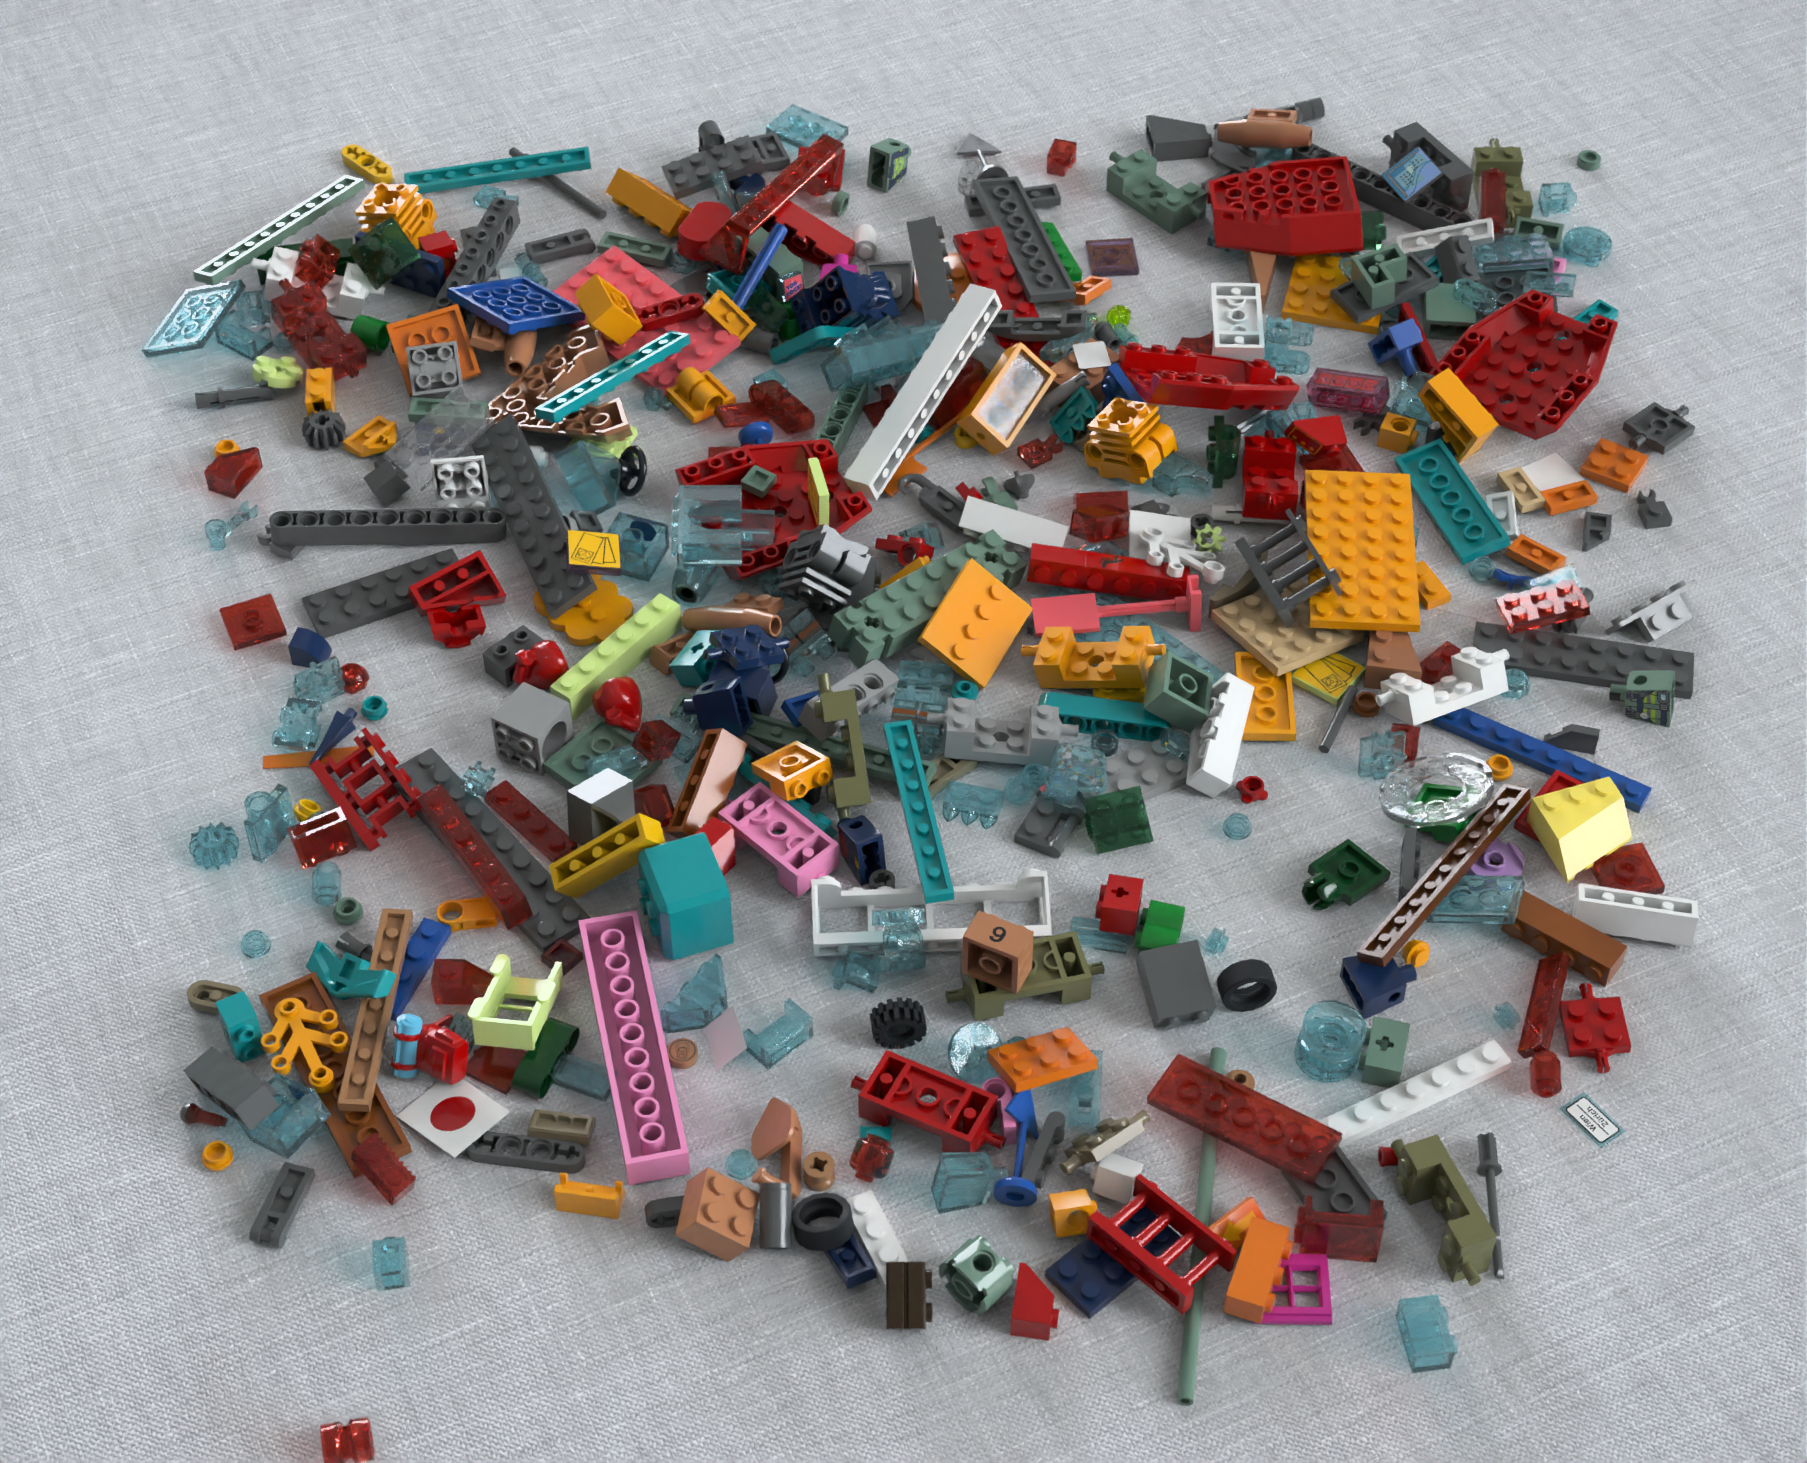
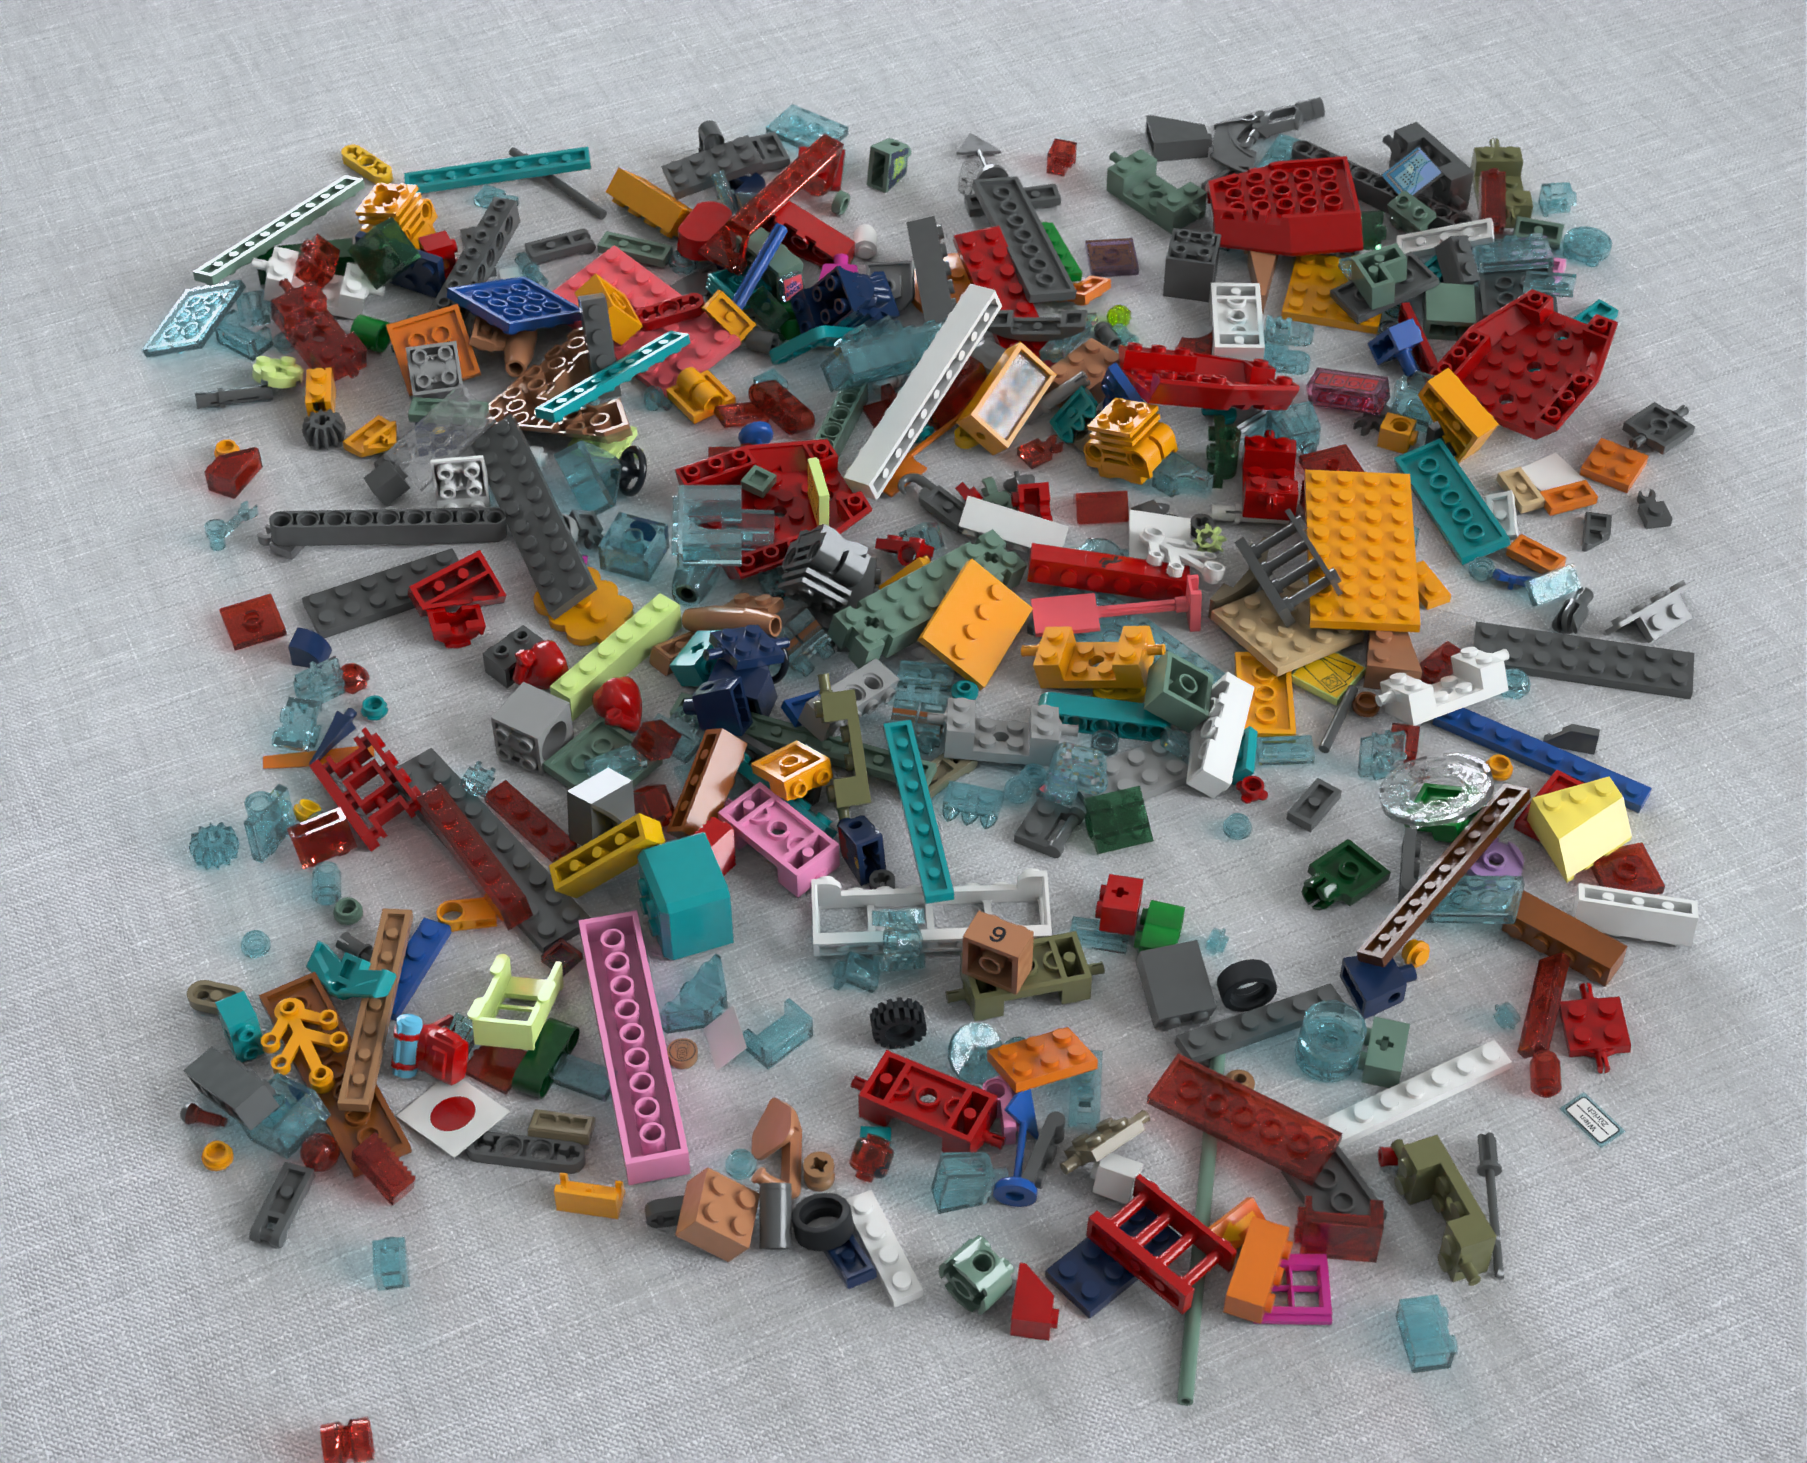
clear red slope [431,959,494,1005] -> none
yellow tile [565,529,622,576] -> none
dark brown brick [886,1262,932,1330] -> none
light orange brick [1048,1189,1098,1238] -> none
clear red brick [1069,503,1130,543] -> none
white sticker [1072,341,1111,369] -> none
nougat plate [1217,108,1312,149] -> none
red slope [1284,415,1348,458] -> none
clear light blue beam [1452,278,1497,312] -> none
clear red plate [1495,579,1590,634] -> none
sand green tile [1576,150,1601,171] -> none
torso [1609,670,1675,727] -> none
none -> clear red piece [300,1133,340,1172]
none -> dark grey brick [578,293,621,400]
none -> red cylinder [1011,482,1053,521]
none -> dark grey brick [1163,228,1221,302]
none -> dark grey plate [1175,983,1346,1065]
none -> teal piece [1201,408,1237,425]
none -> teal plate [1231,726,1258,785]
none -> clear light blue plate [1256,735,1315,766]
none -> dark grey plate [1286,778,1342,833]
none -> sand green bracket [1387,190,1437,234]

